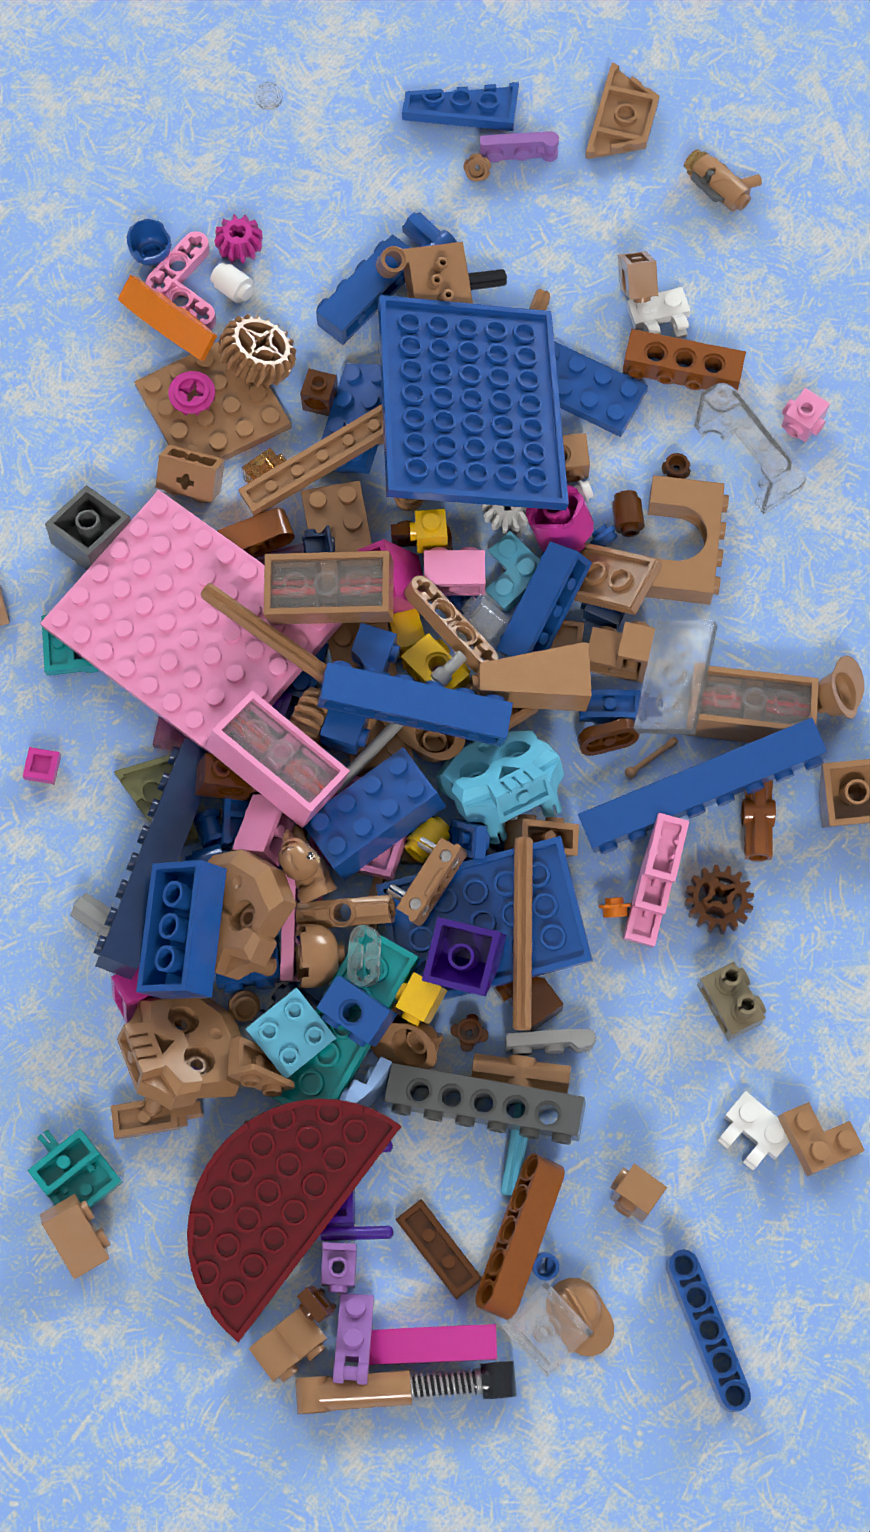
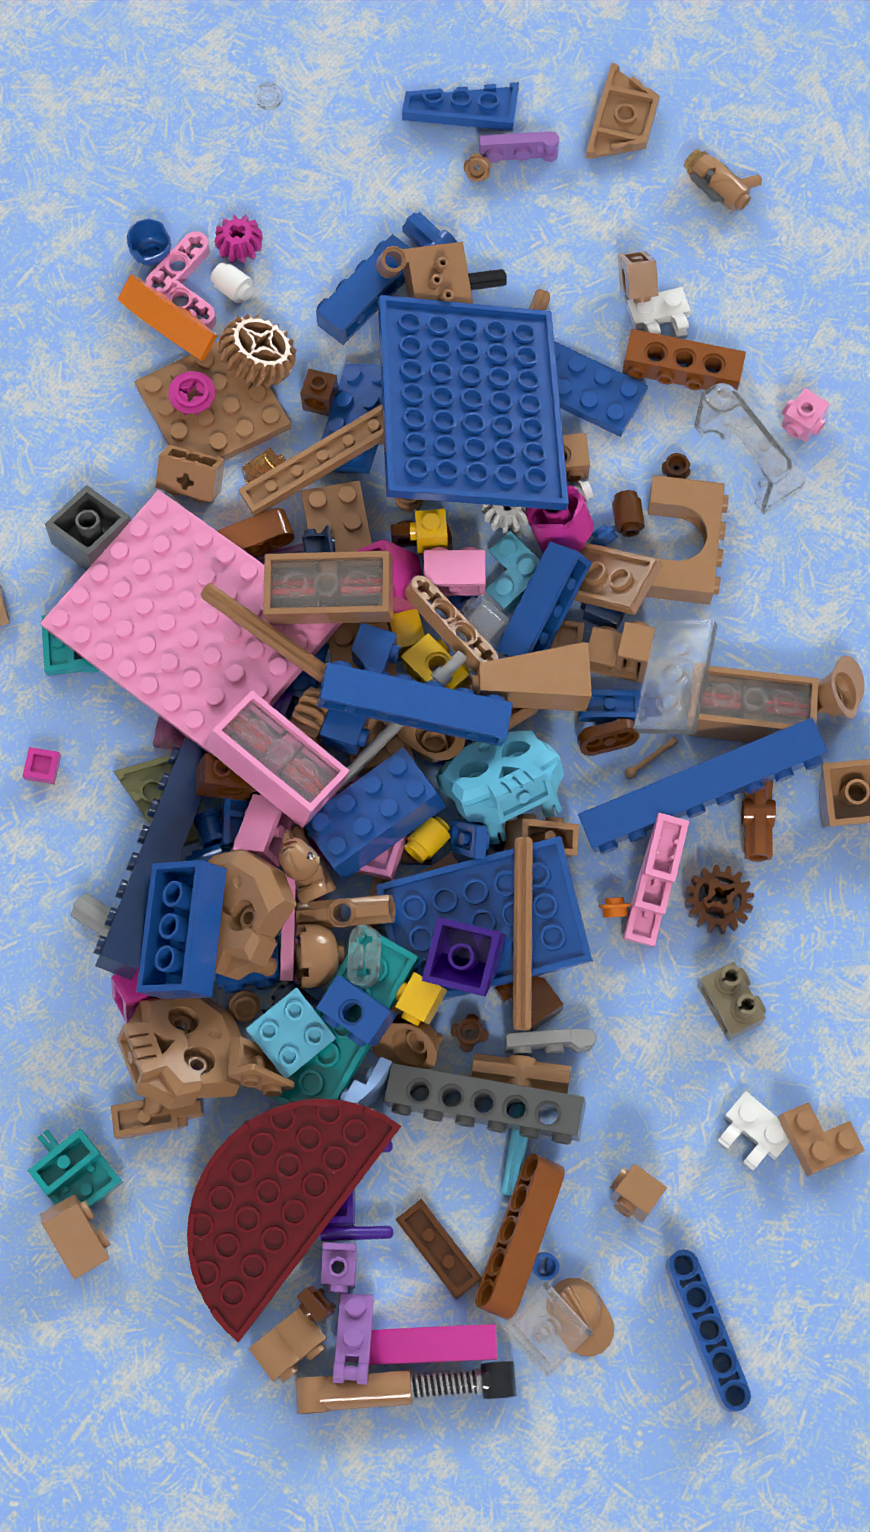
medium nougat piece [387,837,467,926] -> none

